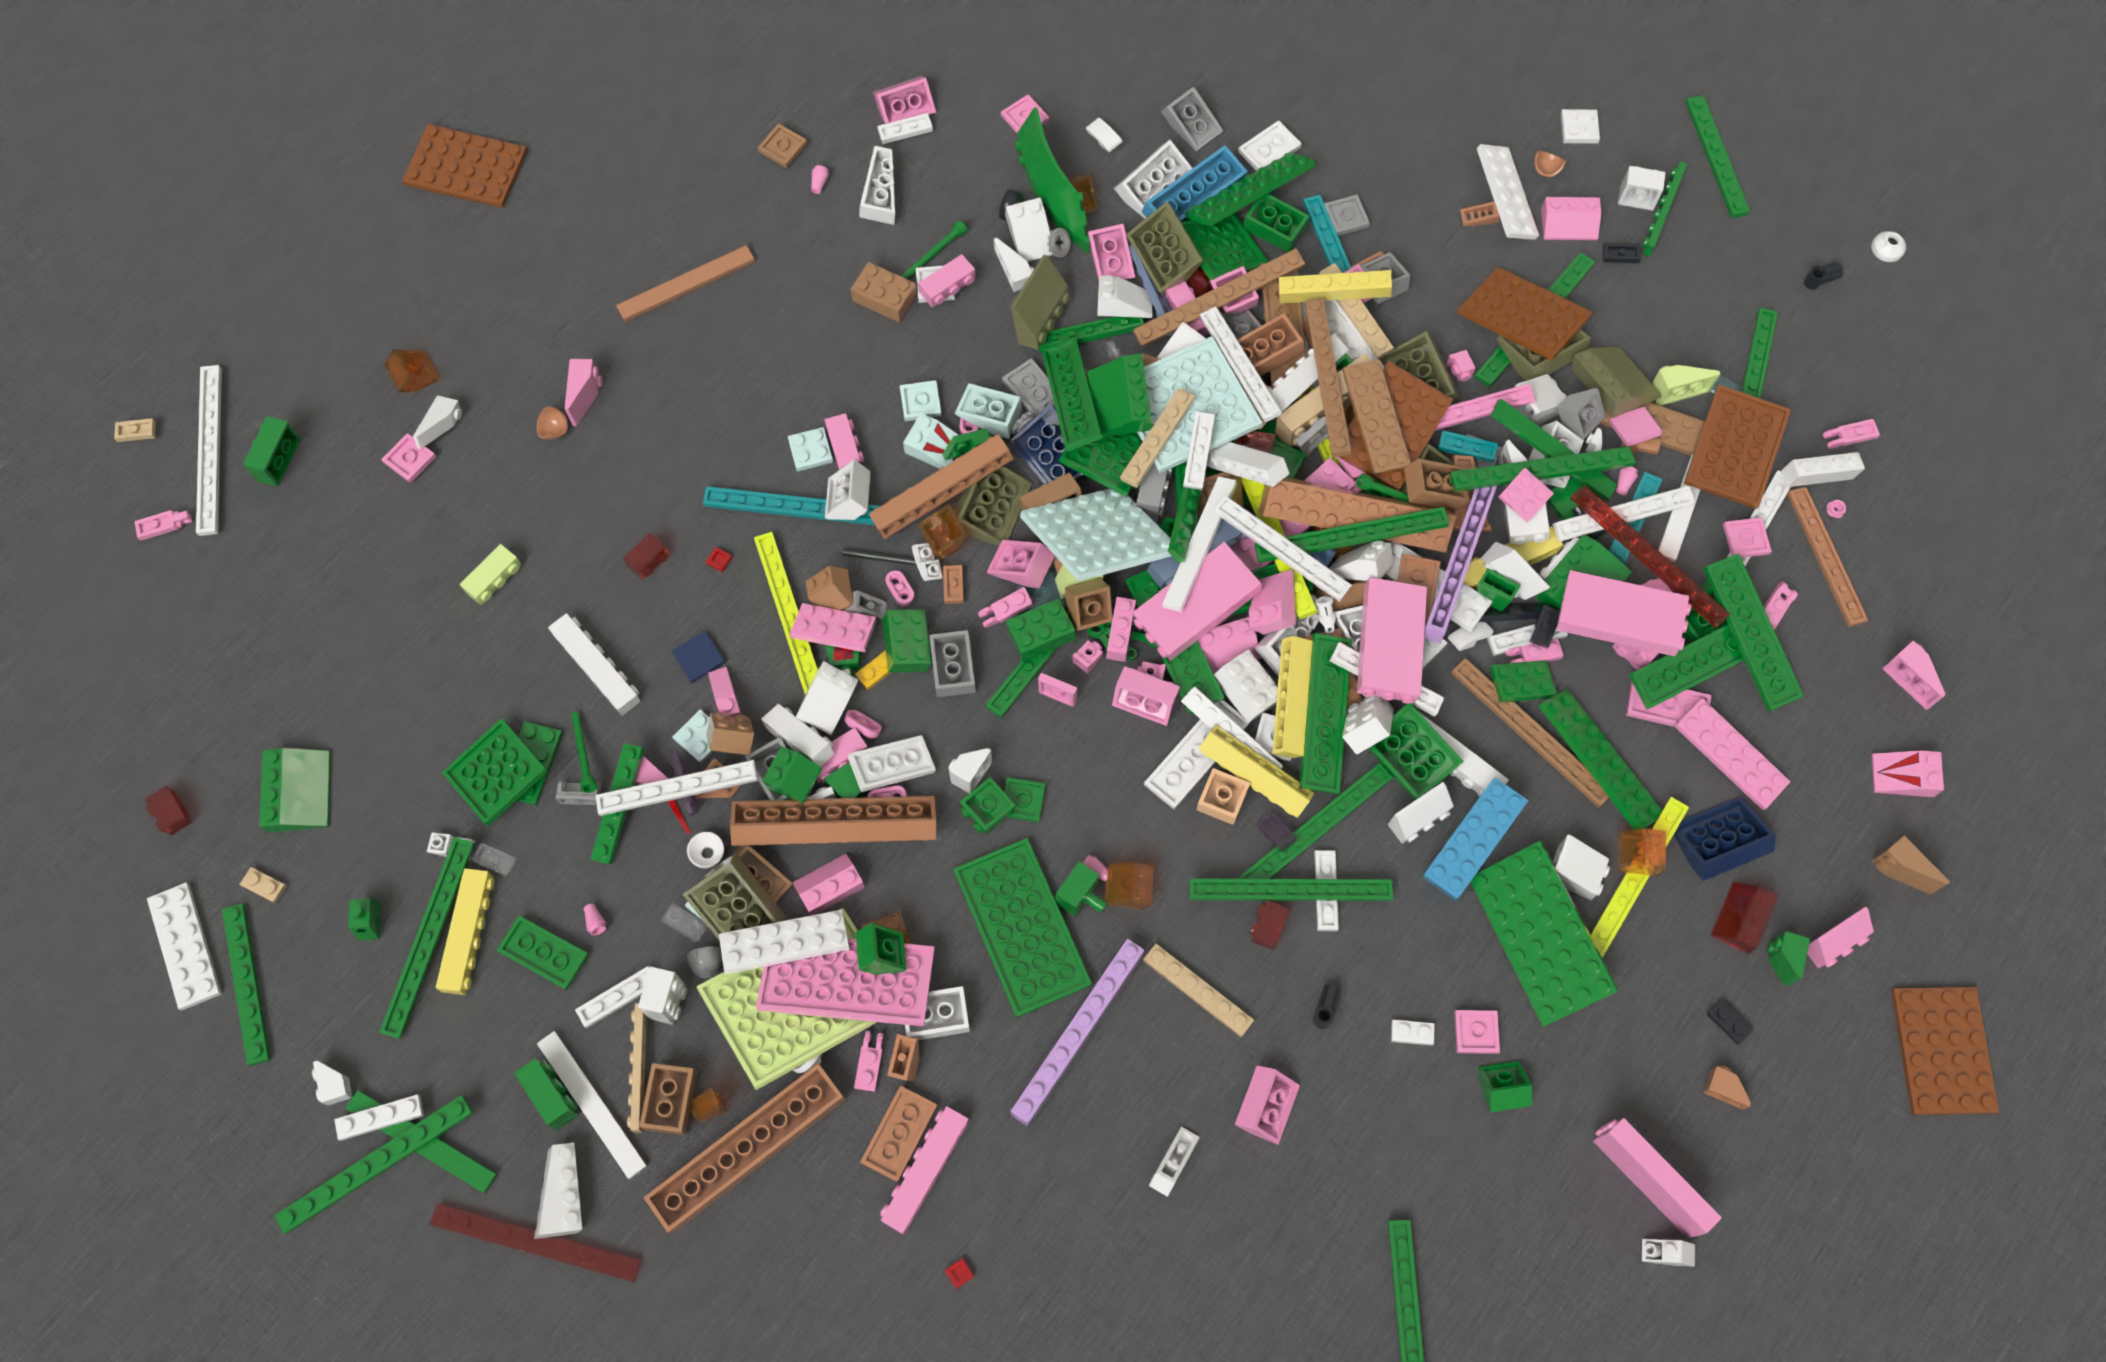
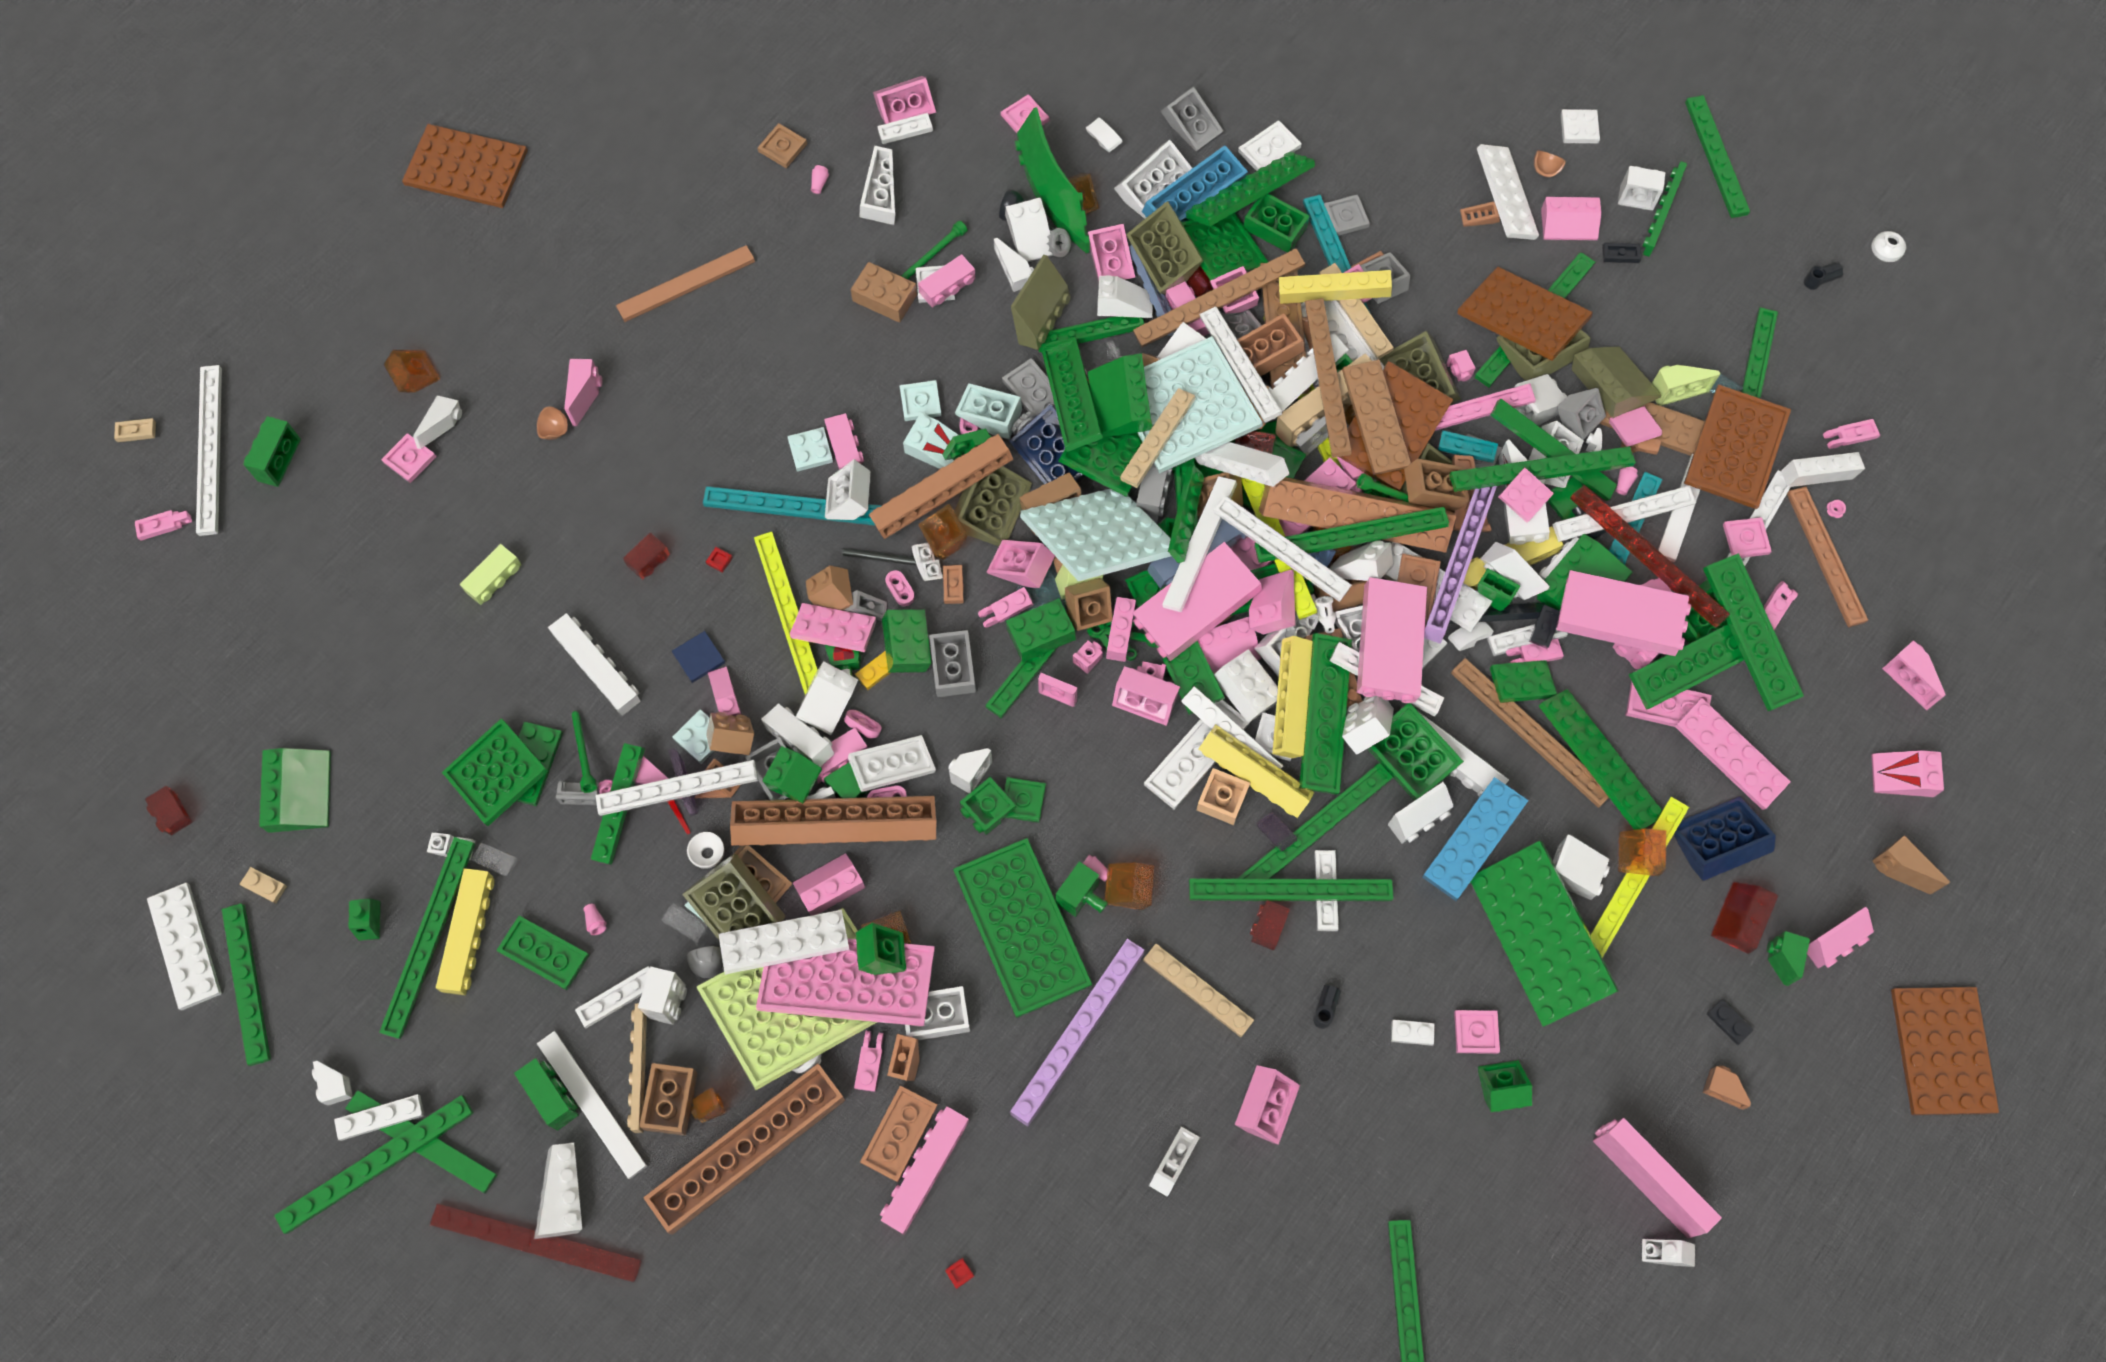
white plate [1183,411,1215,490] -> none
none -> bright pink plate [598,780,613,794]

